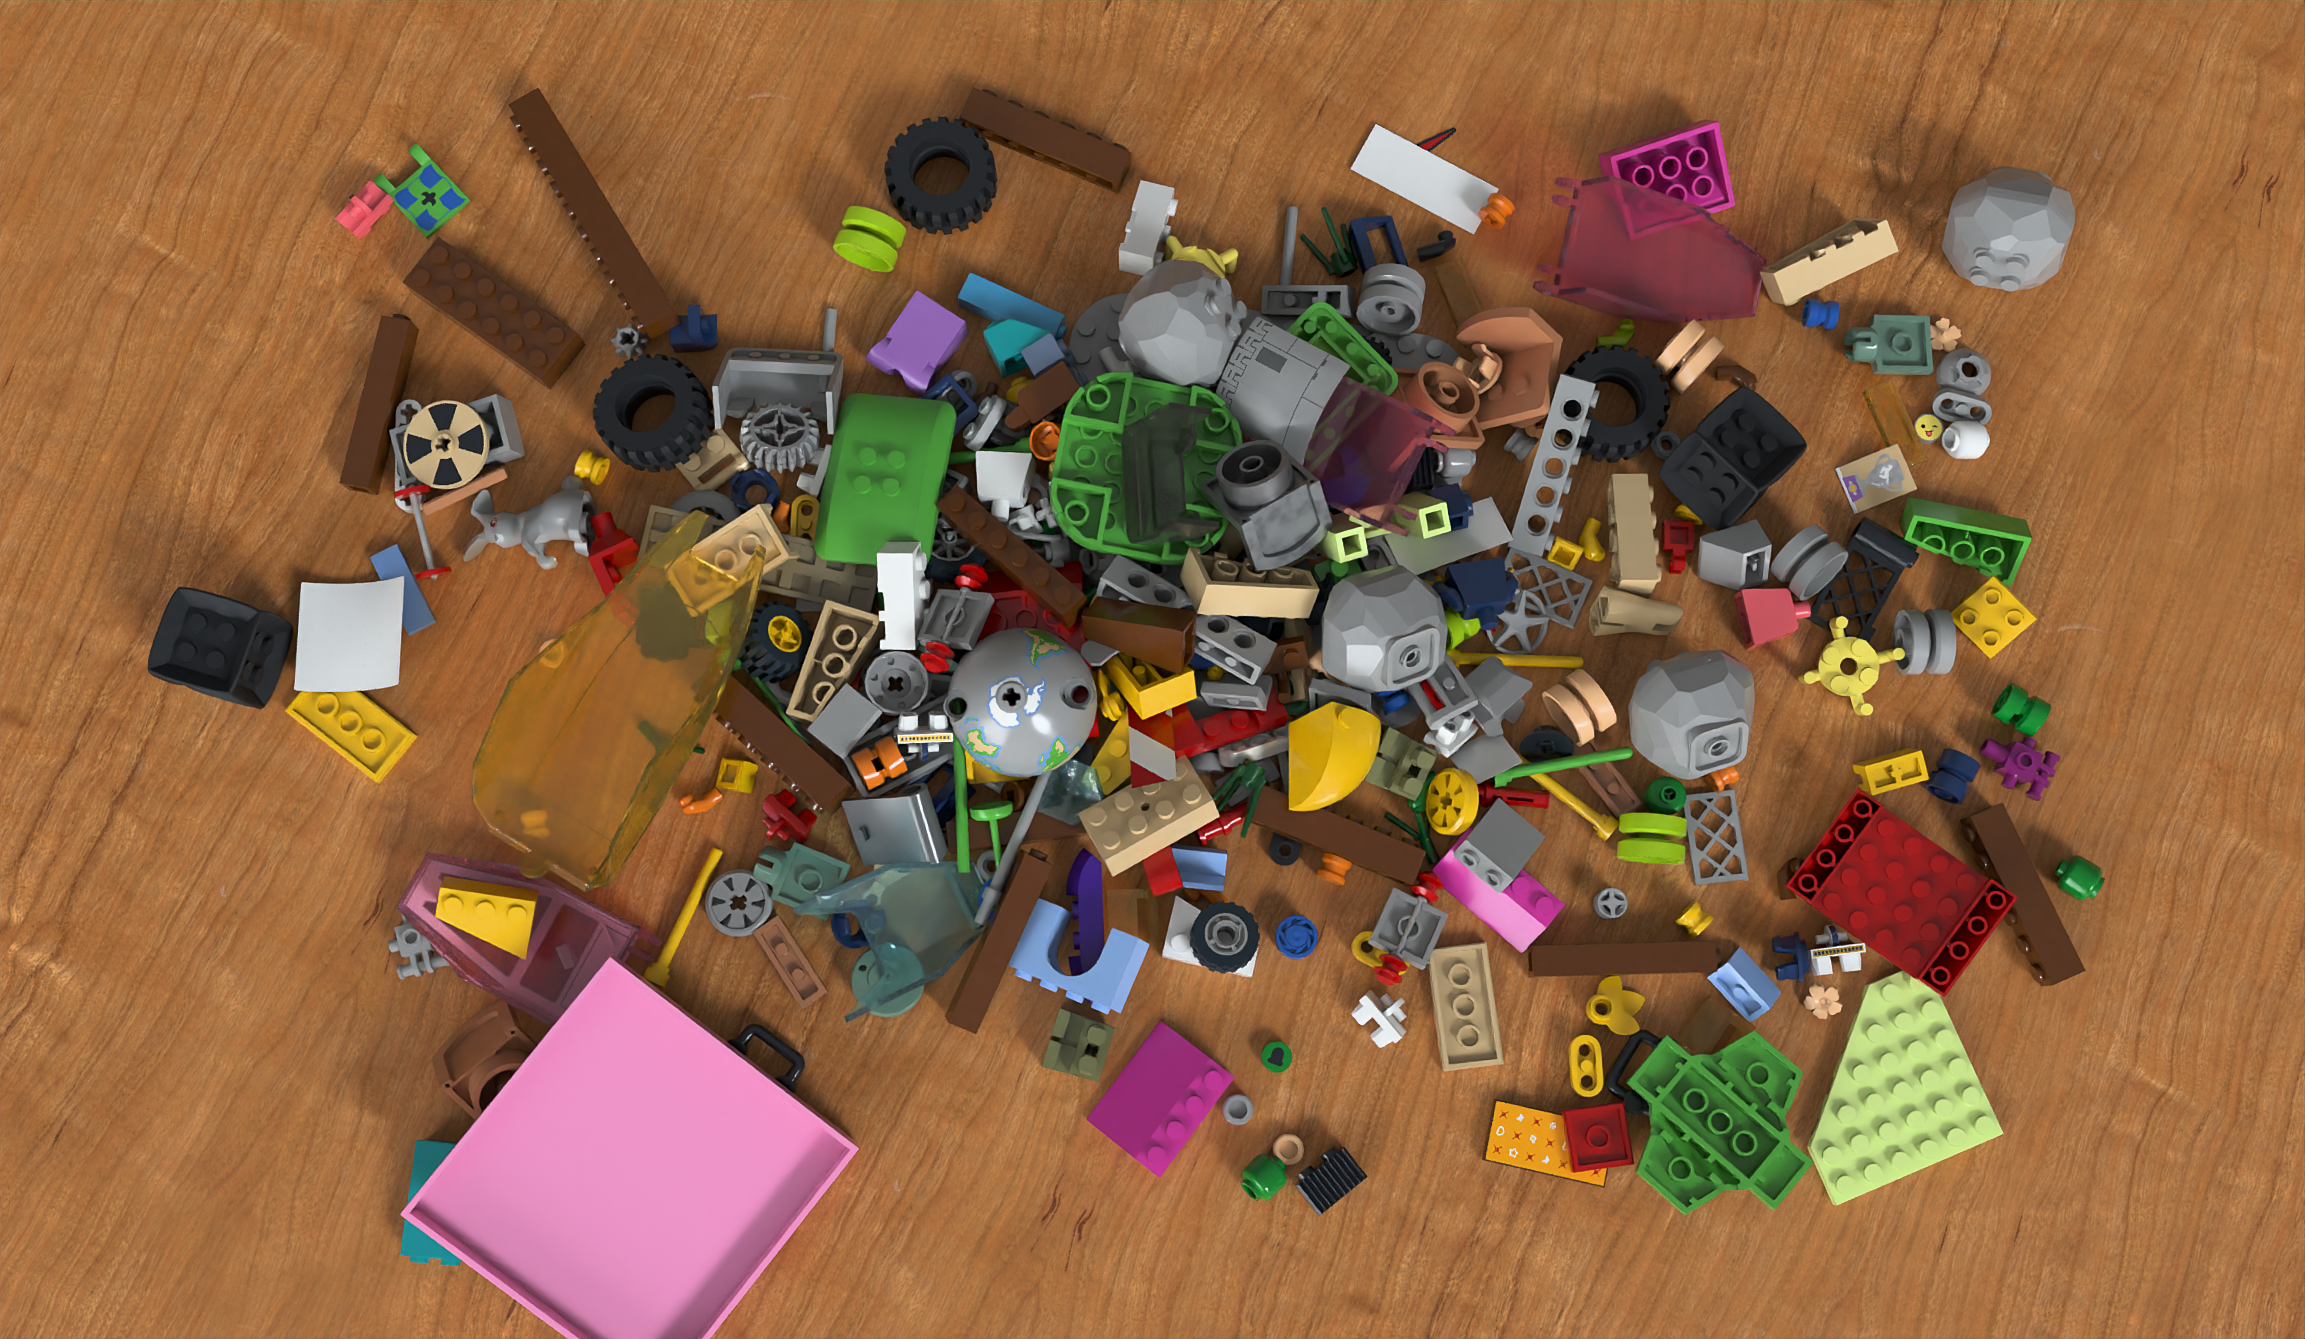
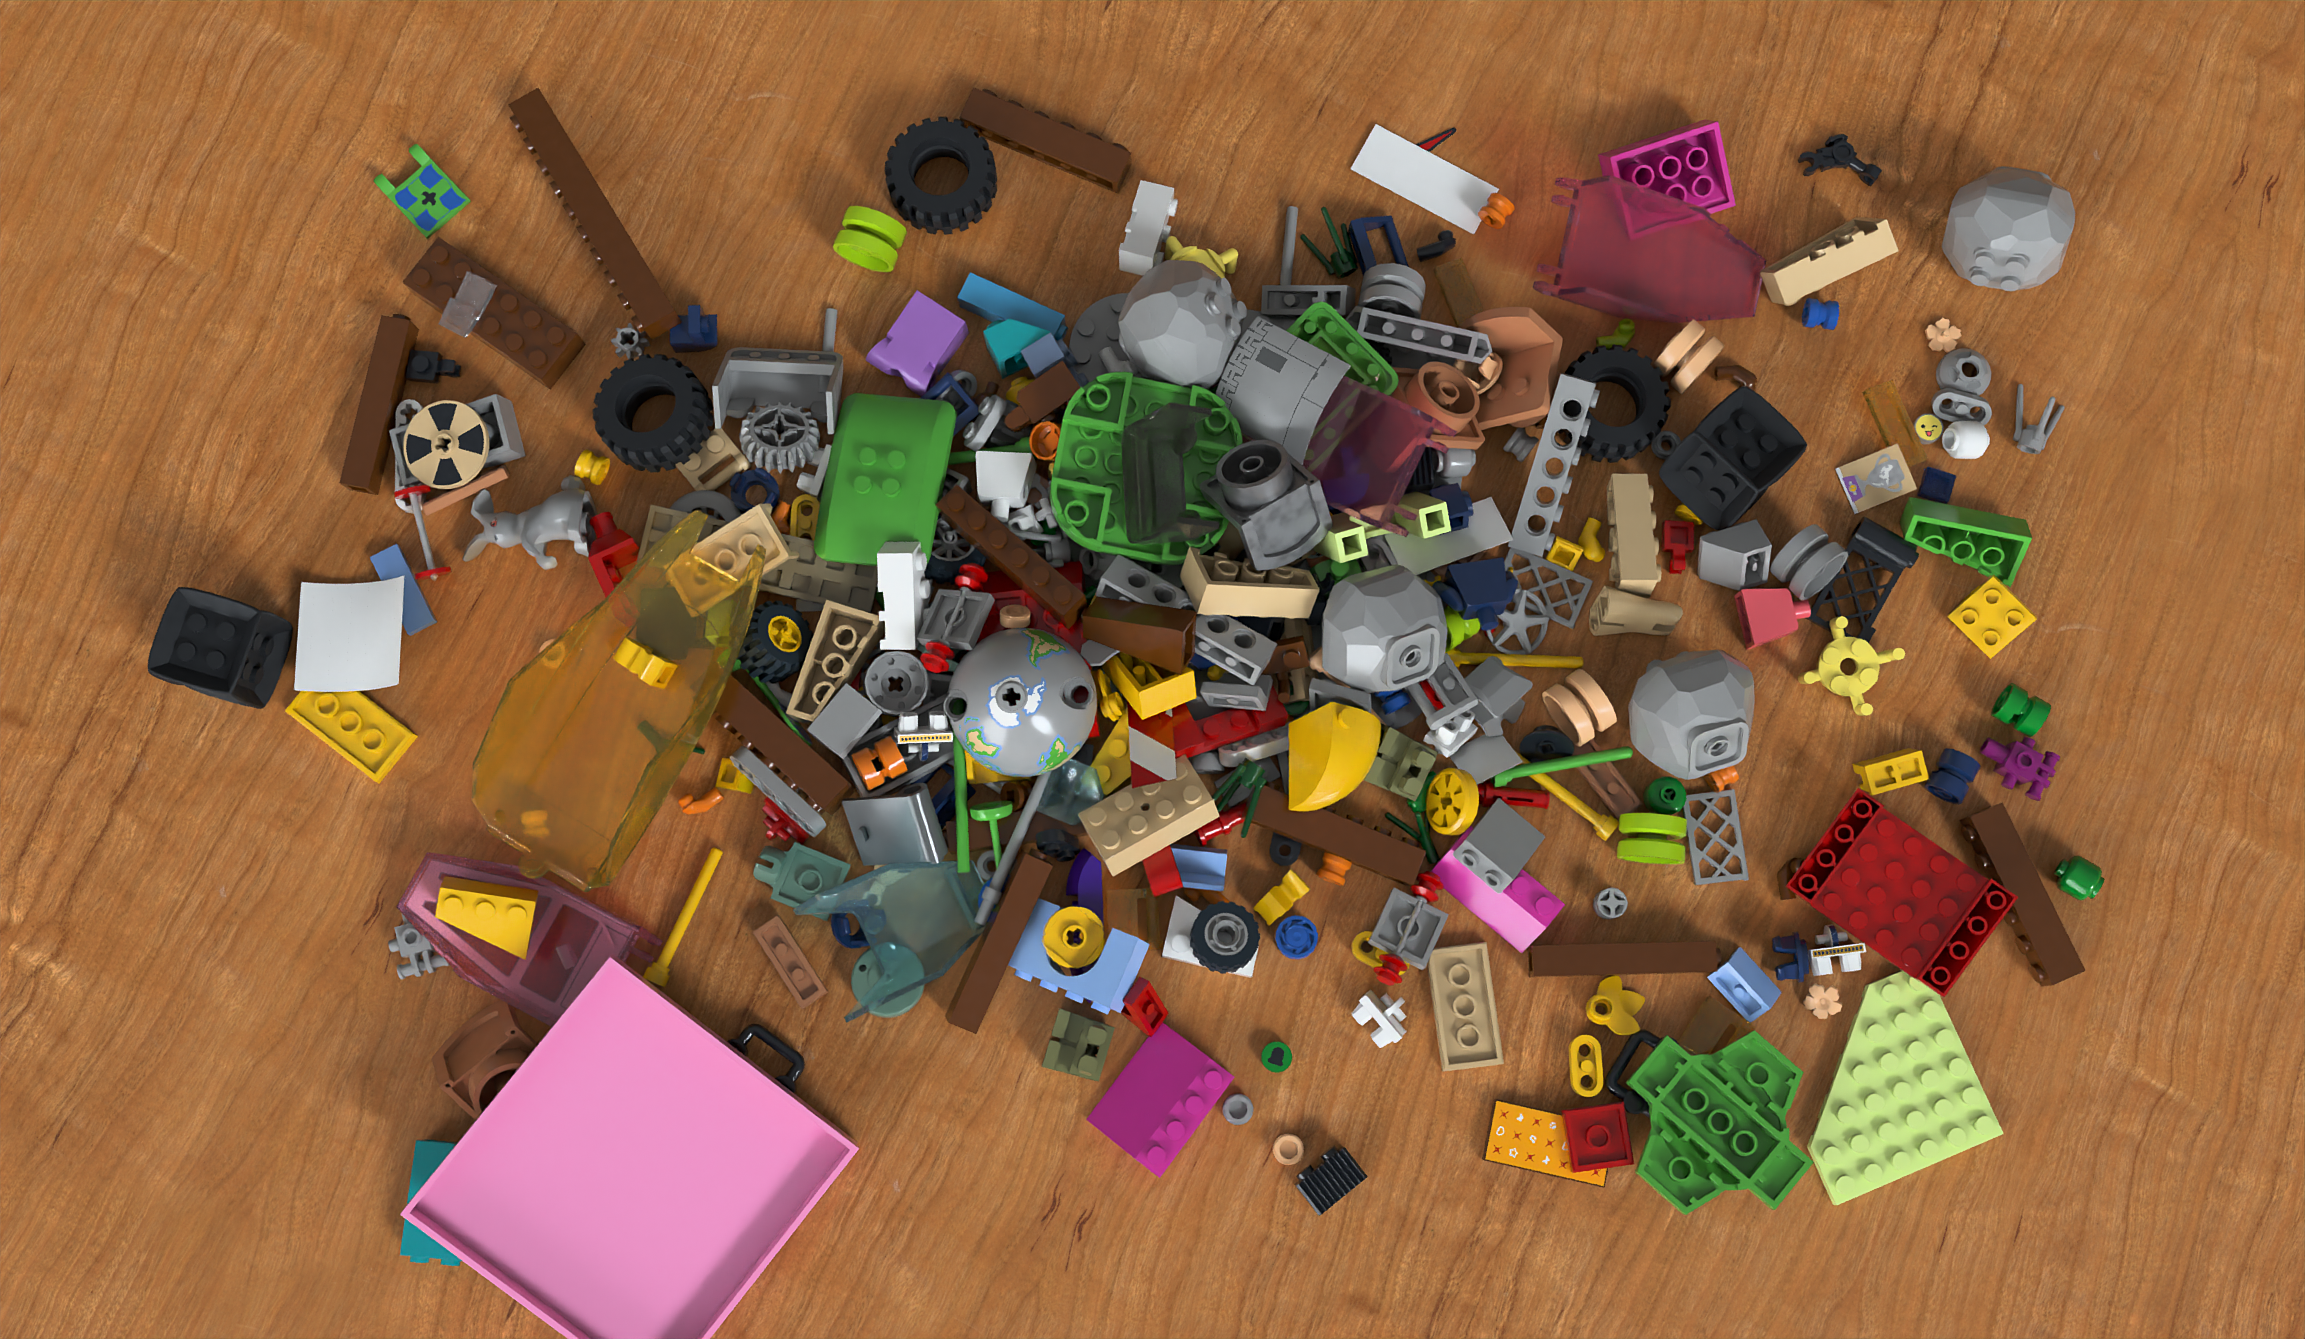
coral hips [335,180,394,239] -> none
light grey wheel [705,869,774,937] -> none
green head [1241,1154,1287,1201] -> none
yellow wheel [1675,900,1714,939] -> none
sand green plate [1844,315,1933,375] -> none
light grey wheel [1892,608,1957,675] -> none
none -> black plate [406,350,461,384]
none -> clear slope [438,271,497,337]
none -> yellow leg [613,636,678,689]
none -> light grey beam [730,746,826,837]
none -> light nougat tile [1000,605,1030,629]
none -> black plate [1035,829,1080,862]
none -> yellow plate [1042,907,1105,968]
none -> red slope [1121,977,1169,1037]
none -> yellow leg [1252,869,1311,926]
none -> light grey brick [1345,306,1493,364]
none -> black piece [1798,134,1882,186]
none -> clear blue tile [1917,467,1956,504]
none -> light grey plant [2012,384,2065,454]

